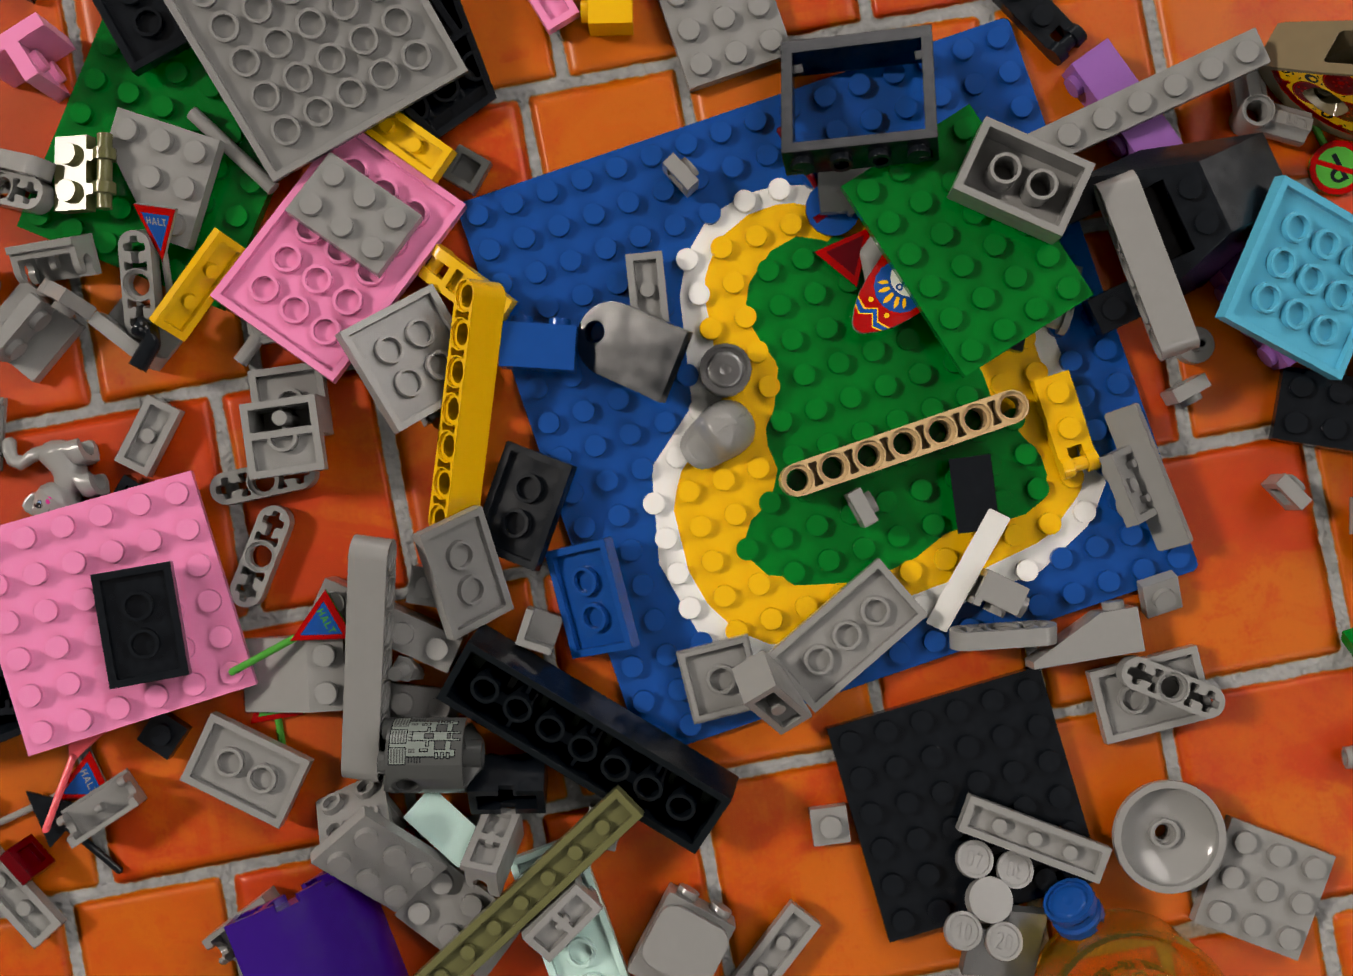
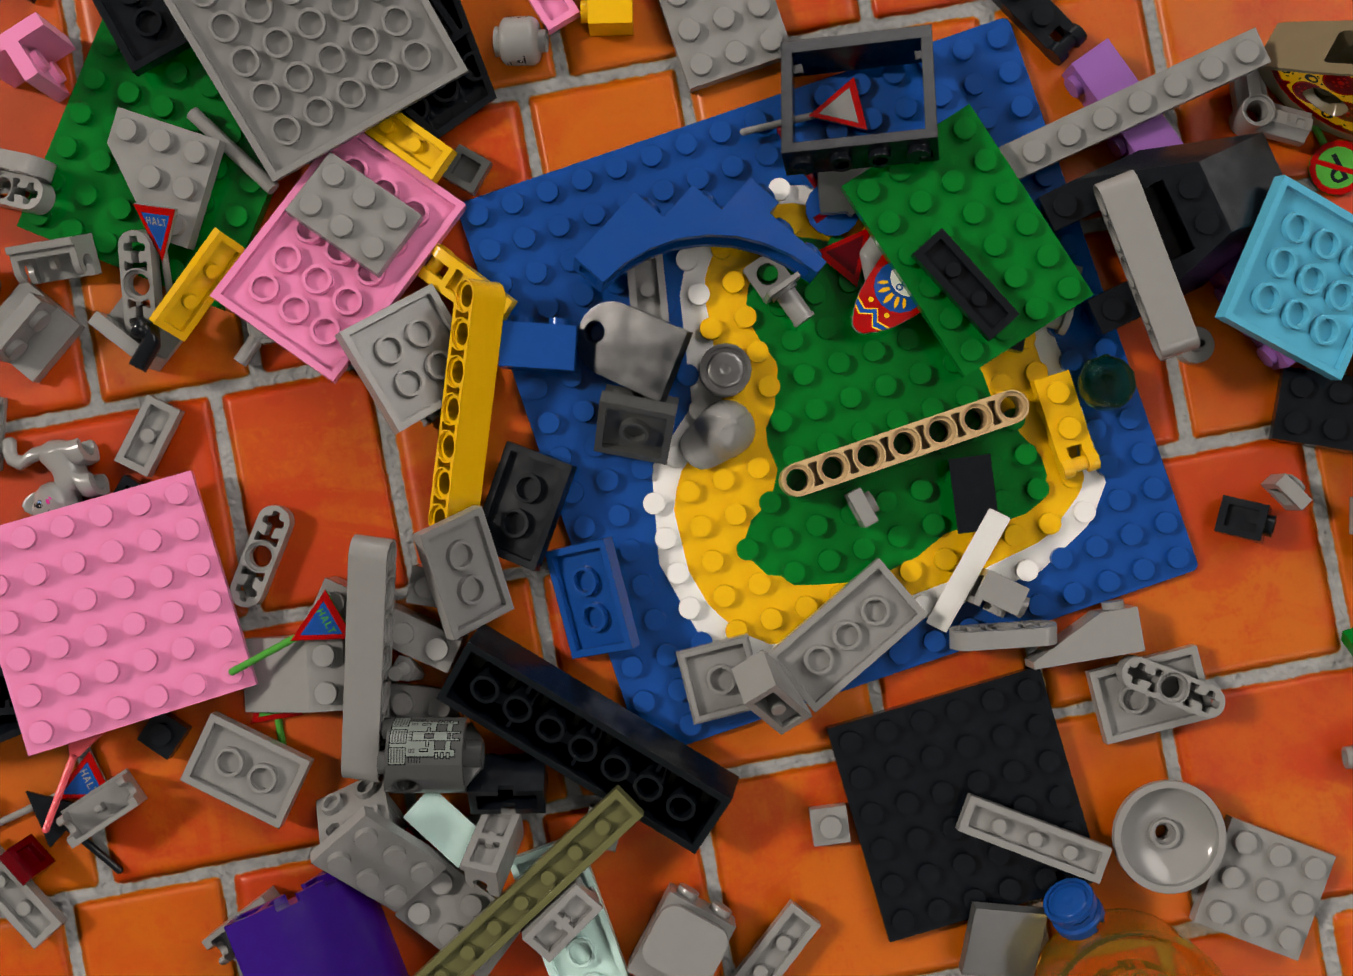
light grey plate [36,278,97,320] -> none
olive plate [54,132,117,214] -> none
black plate [90,561,192,689] -> none
light grey beam [210,467,320,505] -> none
light grey bracket [239,363,334,480] -> none
light grey panel [515,605,563,656] -> none
light grey plate [662,152,699,198] -> none
light grey piece [943,840,1034,961] -> none
light grey brick [947,116,1096,245] -> none
light grey bracket [1099,403,1193,551] -> none
light grey plate [1136,570,1183,619] -> none
light grey plate [1159,372,1212,408] -> none
none -> light grey head [493,16,549,66]
none -> blue arch [573,178,826,293]
none -> dark grey bracket [594,384,679,465]
none -> piece [740,77,868,136]
none -> light grey bracket [743,256,814,328]
none -> black plate [911,228,1020,342]
none -> clear green hair [1077,354,1136,411]
none -> black bracket [1214,495,1277,544]

